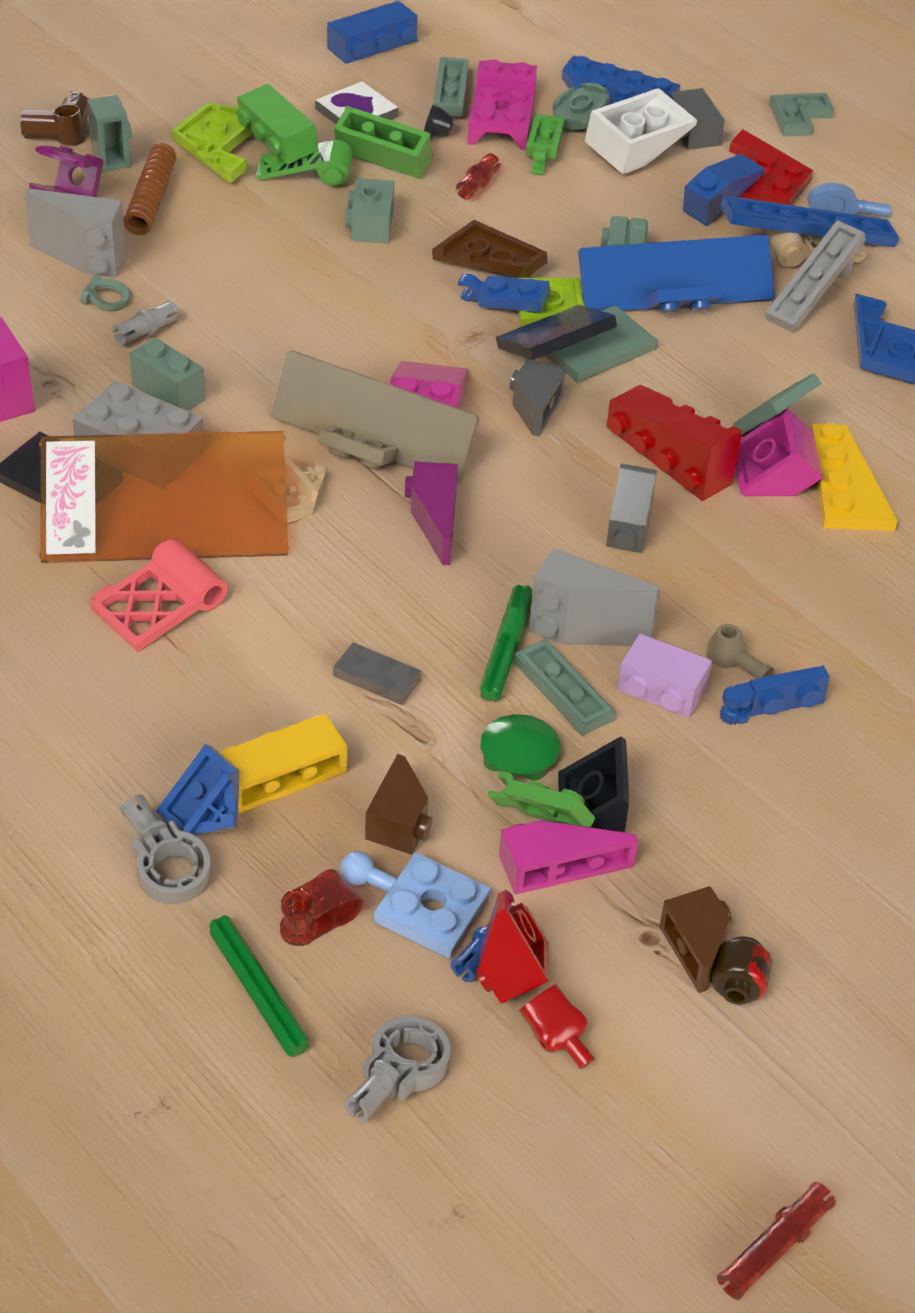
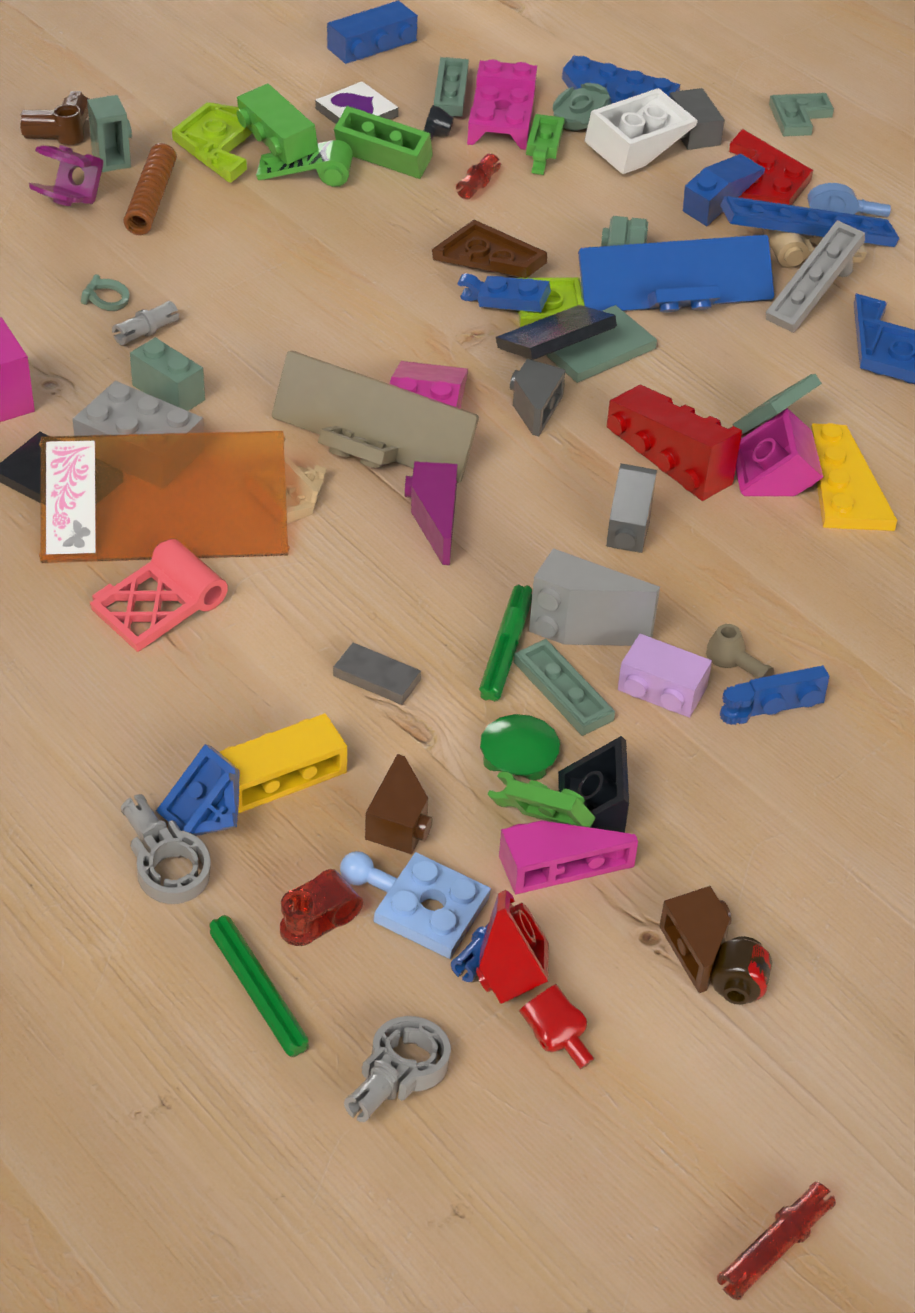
light grey slope [24,189,126,277] -> none
sand green brick [345,178,394,243] -> none

